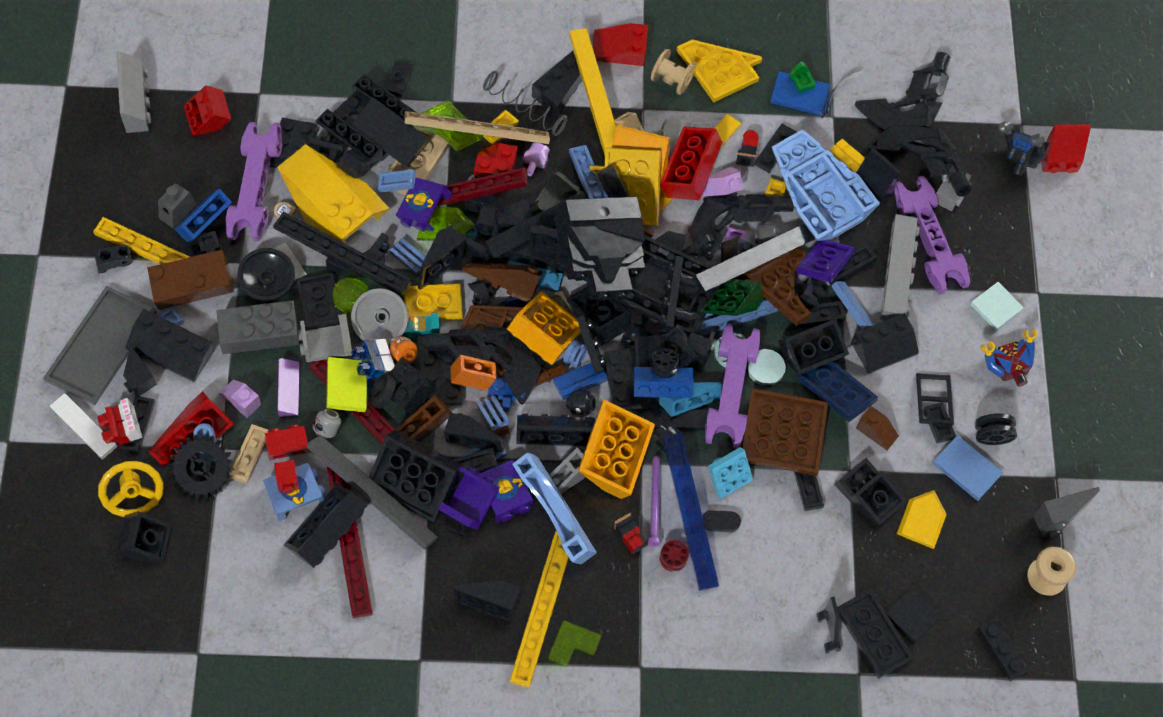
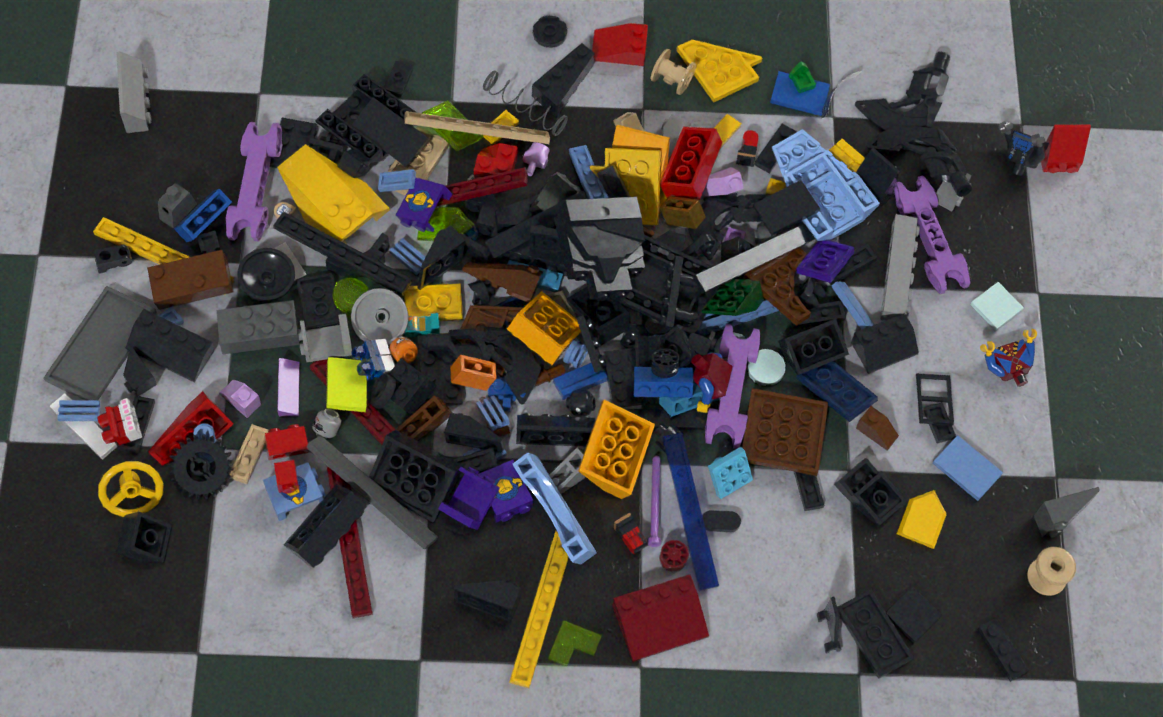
red slope [184,85,231,136] -> none
yellow tile [568,28,616,155] -> none
black wheel [974,413,1017,445] -> none
none -> medium blue tile [57,400,101,421]
none -> black tile [532,15,568,48]
none -> dark red slope [612,574,709,662]
none -> pearl gold brick [660,196,706,229]
none -> dark red torso [691,352,733,413]
none -> black tile [753,180,820,236]

